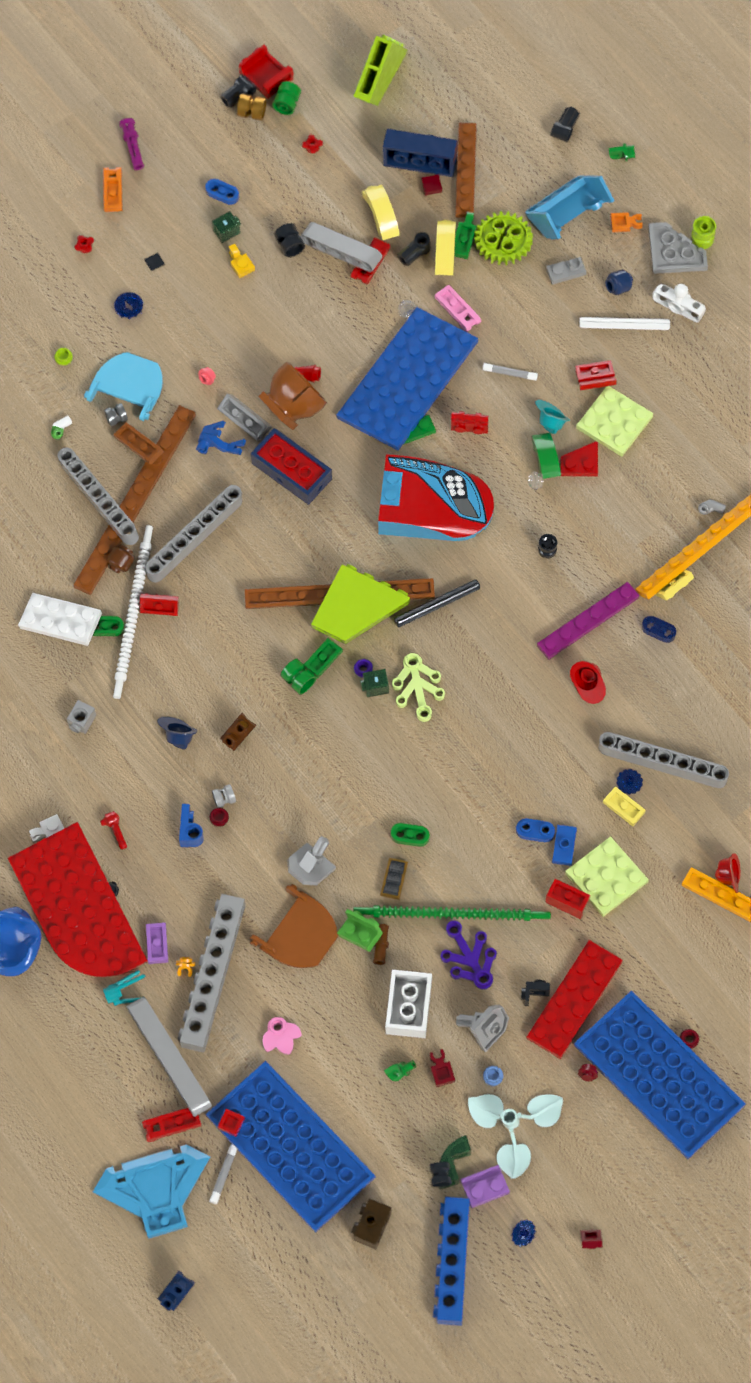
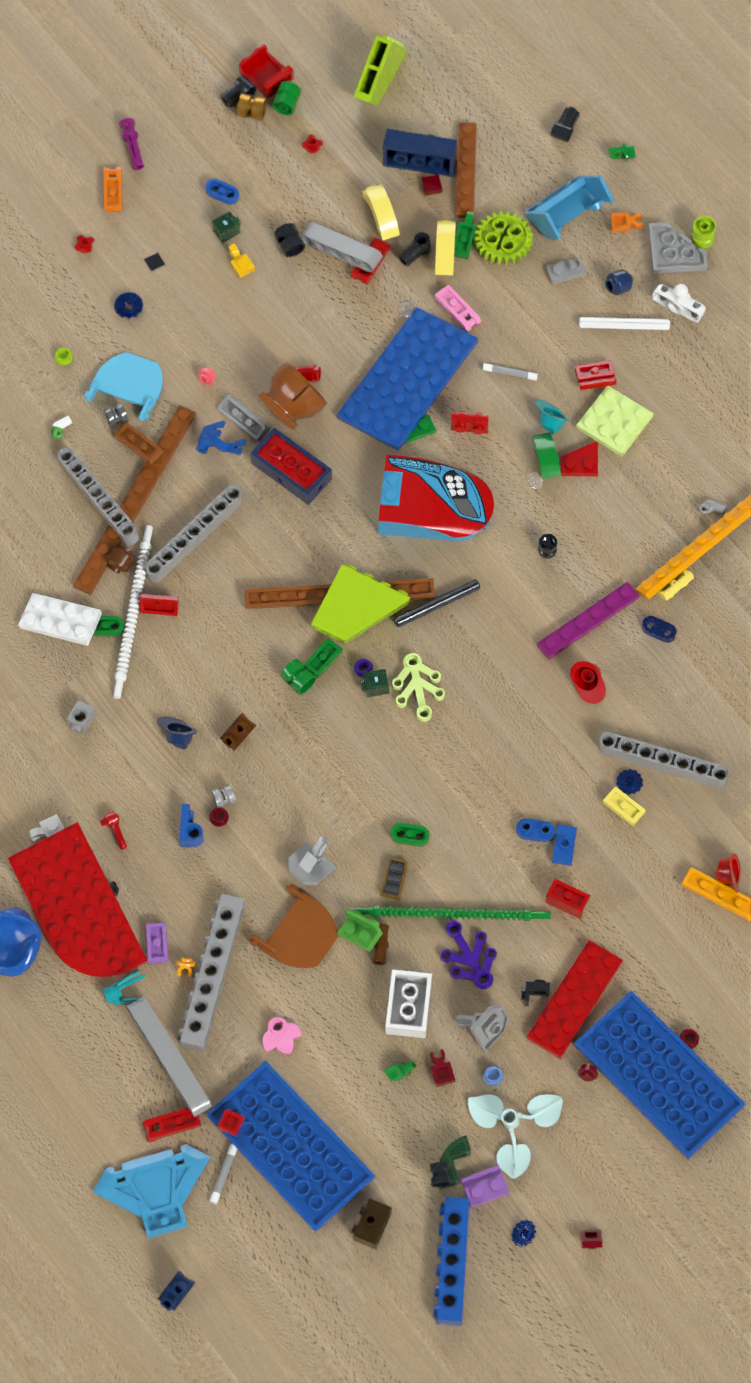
yellowish green plate [565,836,649,917] -> none

